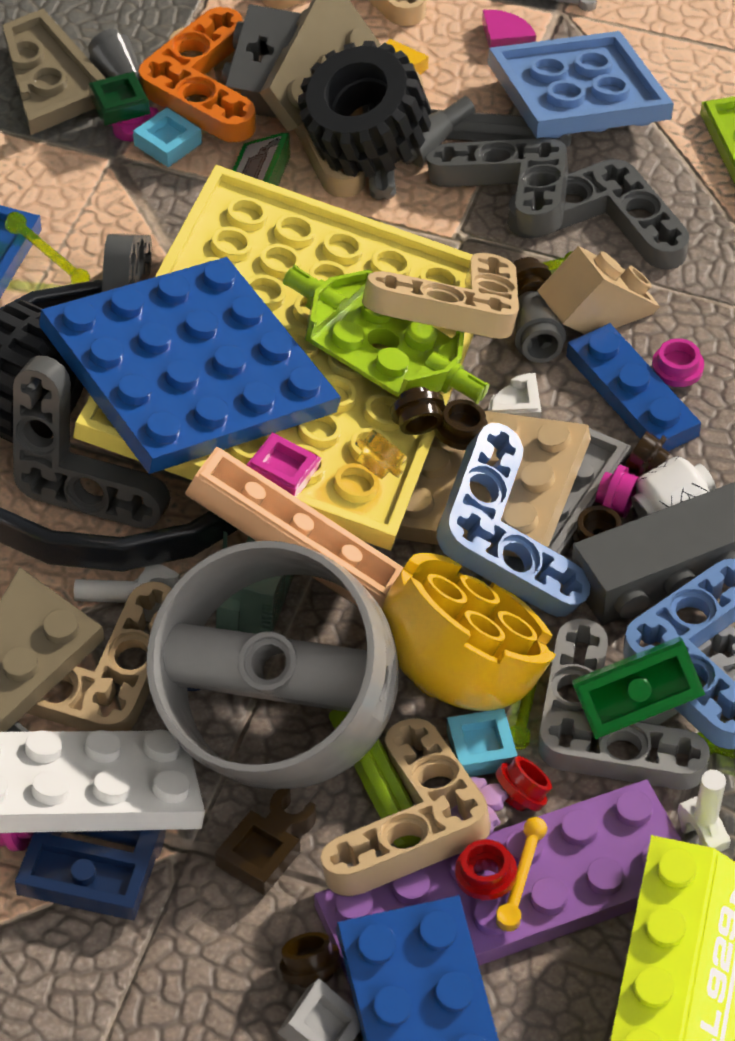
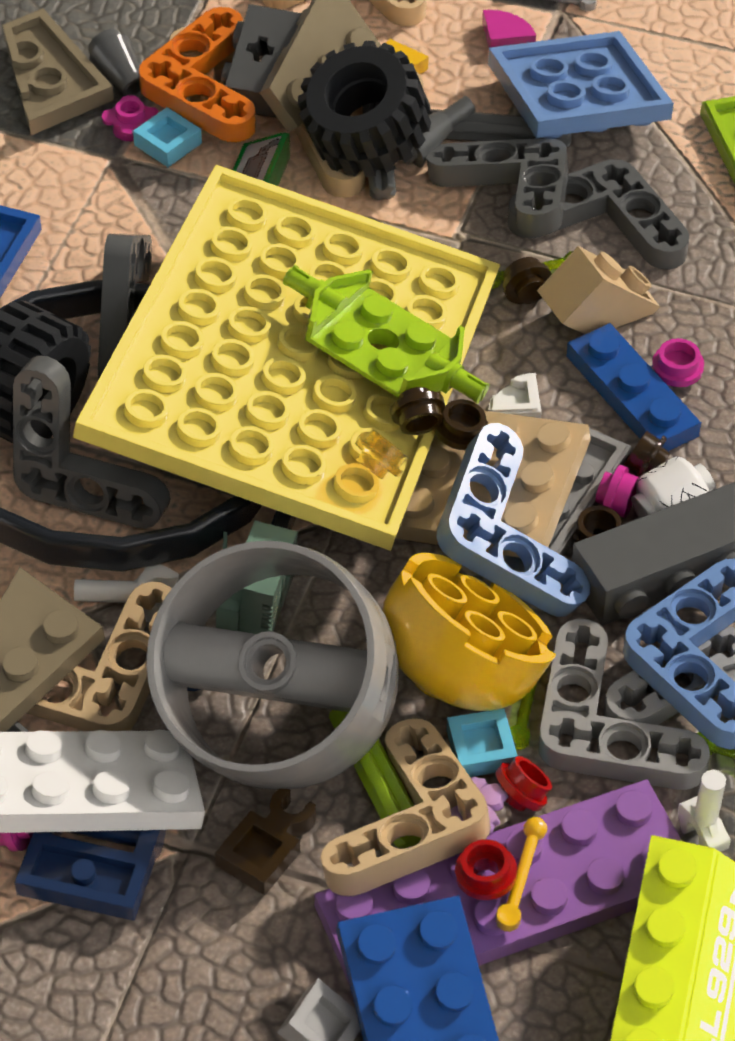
clear neon green hinge [5,212,90,284] -> none
blue plate [39,257,341,474] -> none
dark green tile [88,71,150,126] -> none
light nougat brick [185,447,404,609] -> none
dark pink tile [247,432,321,497] -> none
dark brown plate [279,932,342,988] -> none
tan beam [362,253,519,339] -> none
dark grey cone [515,291,566,363] -> none
green slope [572,637,706,739] -> none

